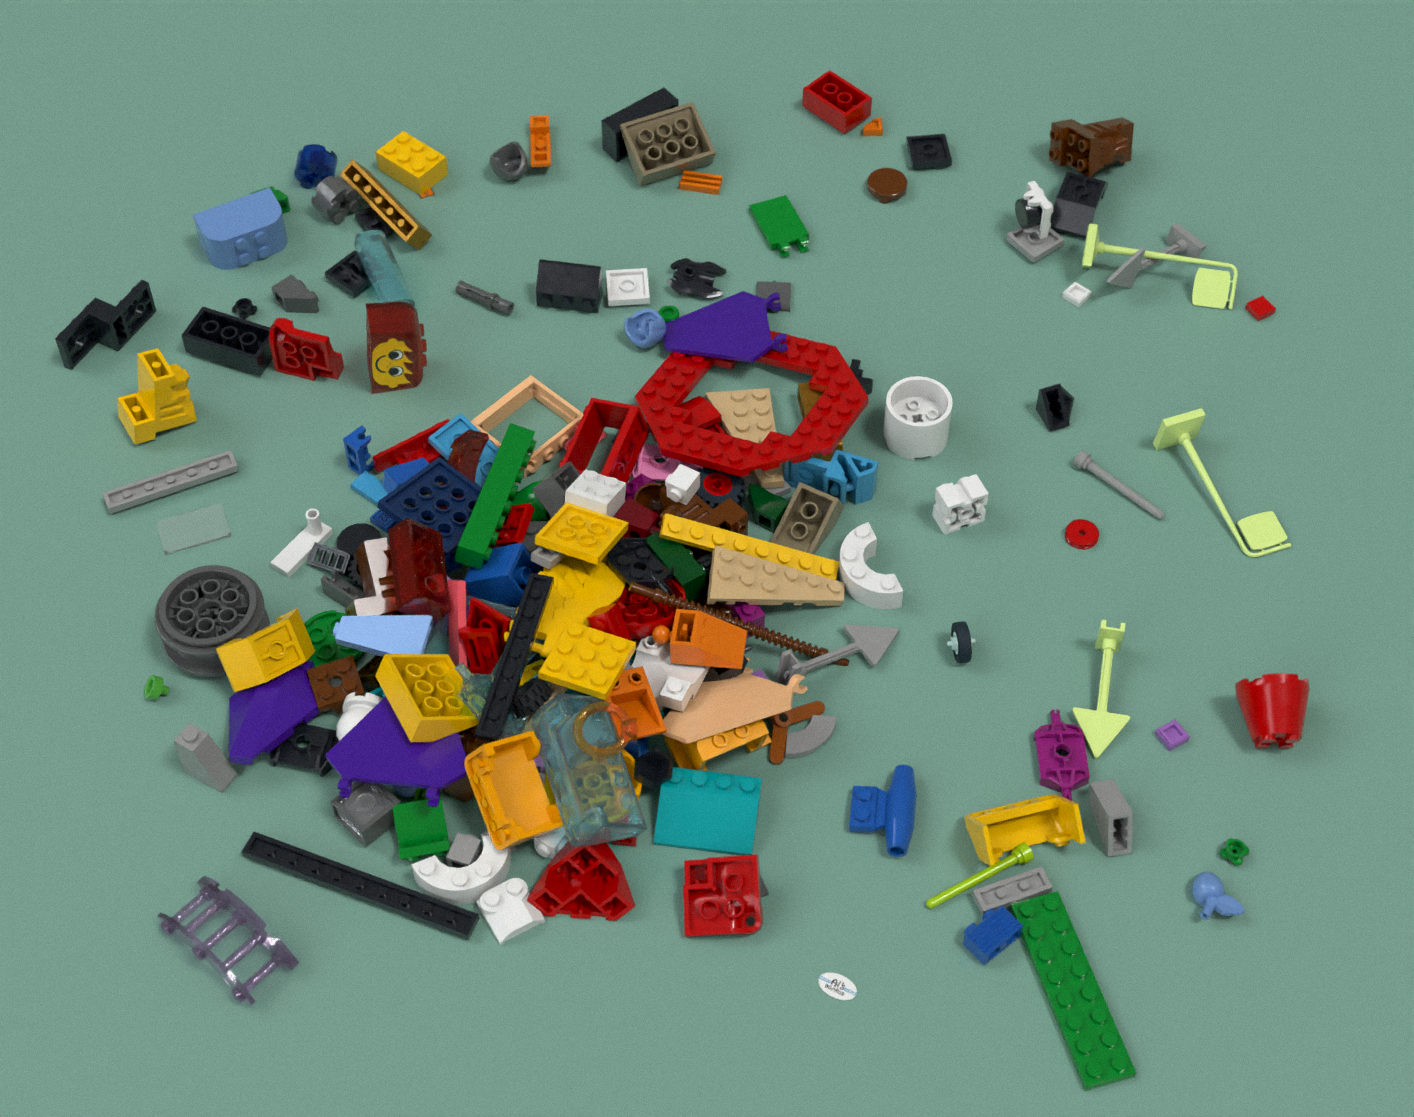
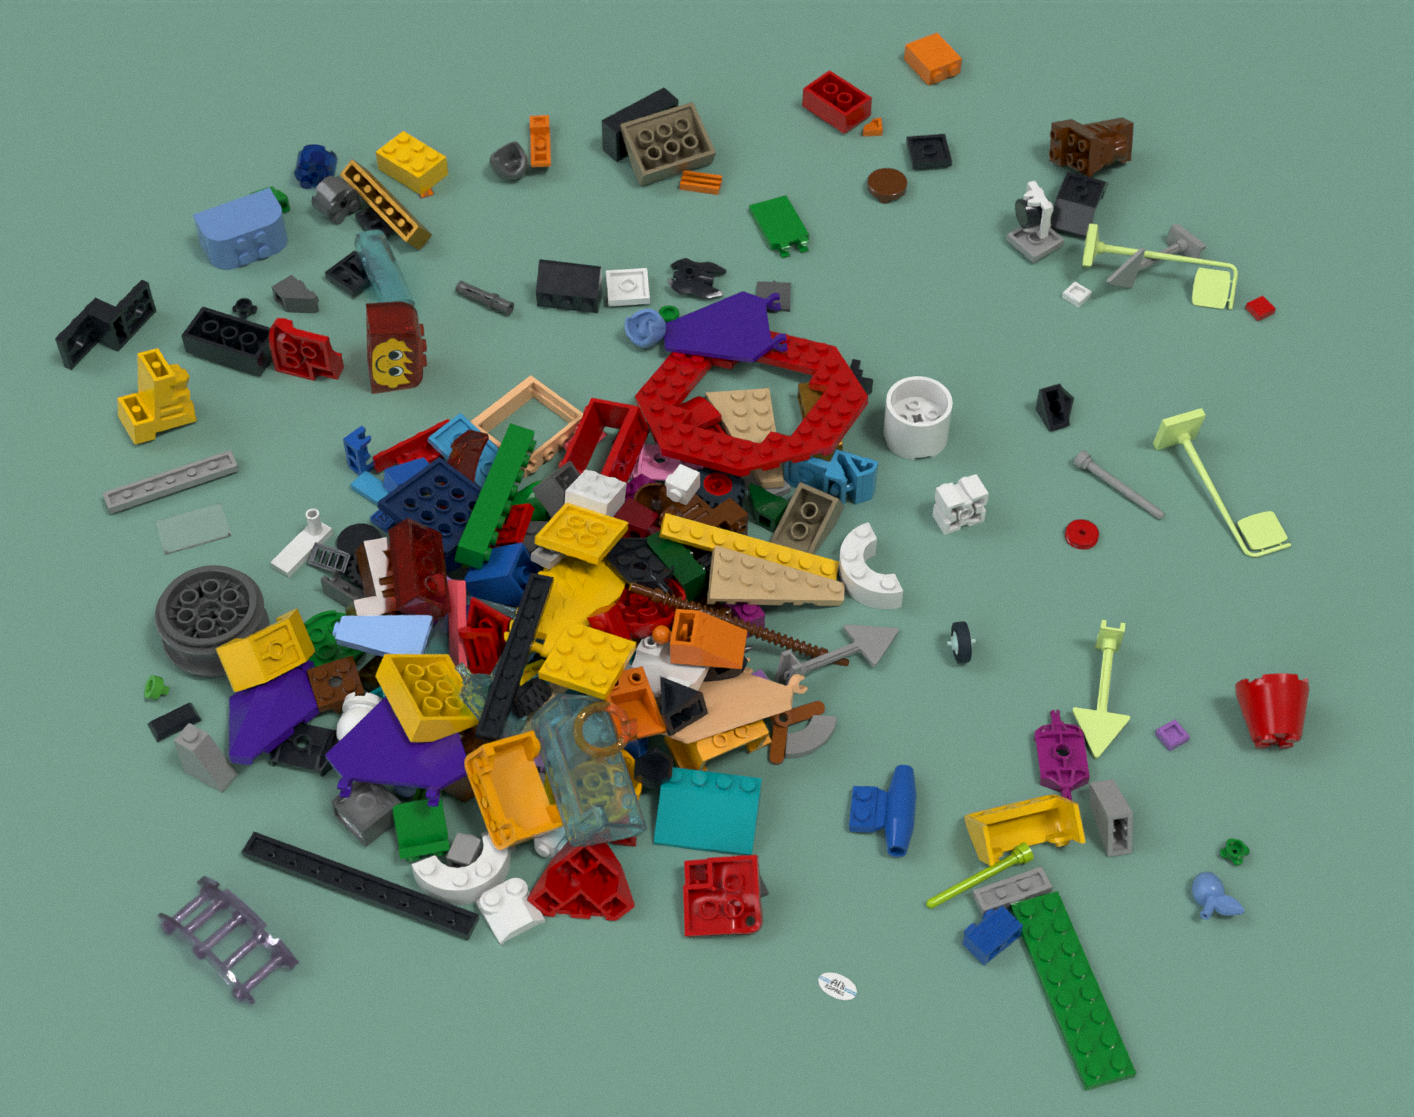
none -> black tile [148,702,202,742]
none -> black slope [660,676,708,736]
none -> orange brick [904,33,962,86]

